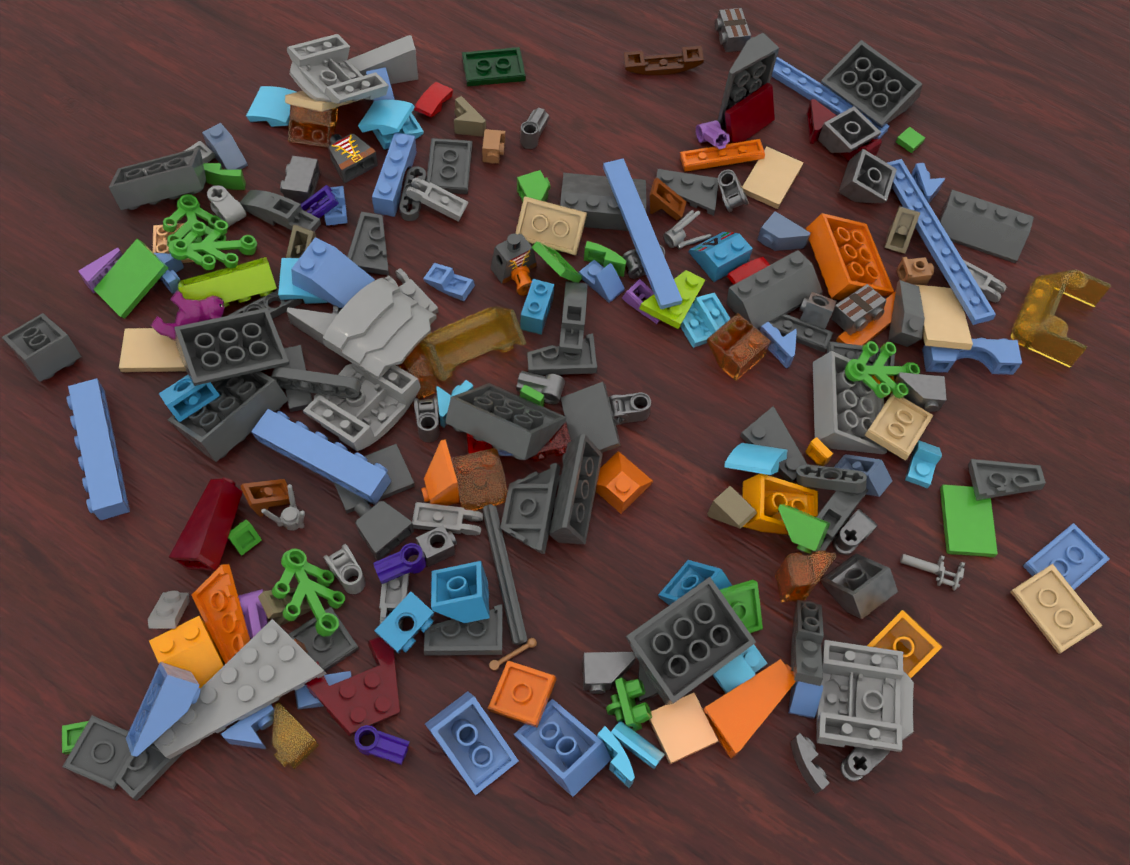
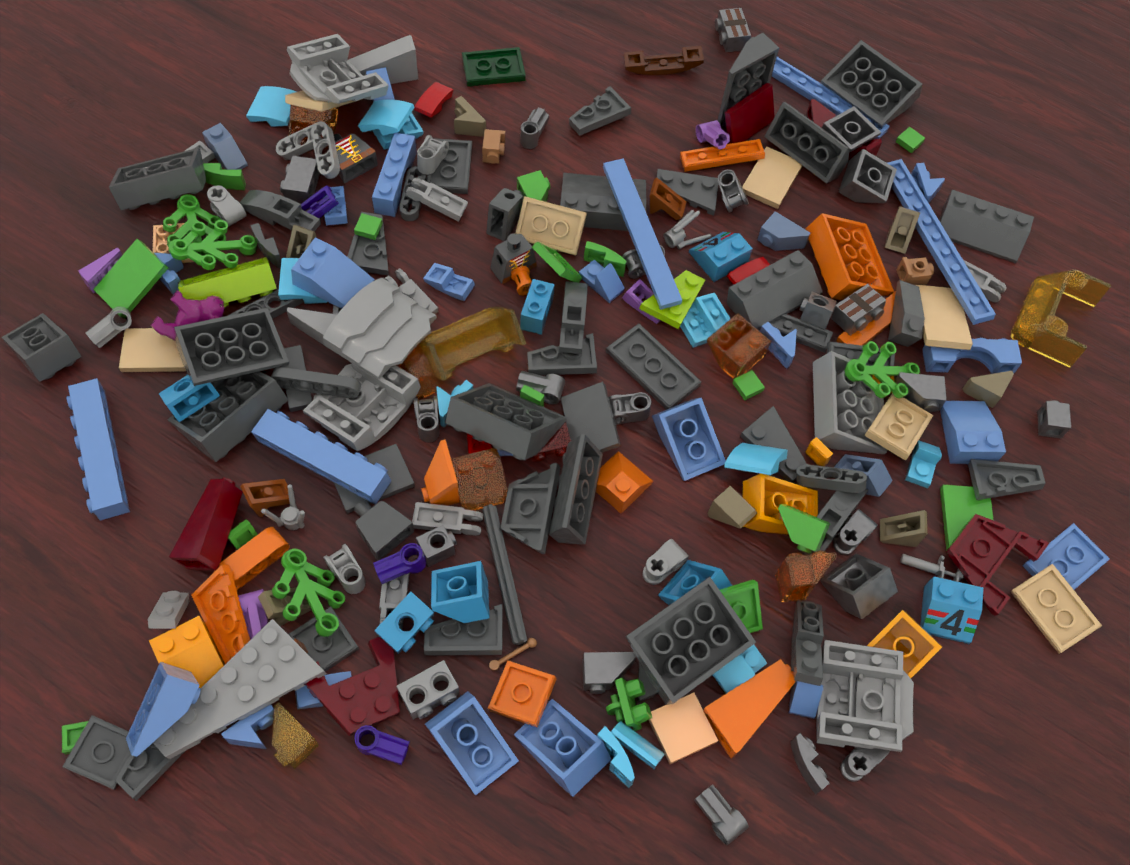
none -> light grey piece [85,307,132,348]
none -> orange beam [214,527,290,590]
none -> dark grey slope [250,223,281,268]
none -> light grey beam [276,121,340,179]
none -> bright green tile [354,213,383,240]
none -> light grey brick [397,660,460,720]
none -> light grey piece [417,135,449,175]
none -> dark grey torso [486,188,524,241]
none -> dark grey wing [569,86,631,136]
none -> dark grey tile [606,323,701,410]
none -> light grey piece [642,539,689,585]
none -> medium blue slope [652,398,726,481]
none -> flat silver piece [694,785,749,845]
none -> bright green tile [732,370,765,400]
none -> dark grey slope [764,101,849,183]
none -> dark tan slope [880,510,927,547]
none -> dark azure slope [920,576,983,644]
none -> medium blue slope [940,401,1006,464]
none -> dark red wing [946,514,1049,616]
none -> dark tan slope [962,371,1014,408]
none -> flat silver brick [1037,400,1071,438]

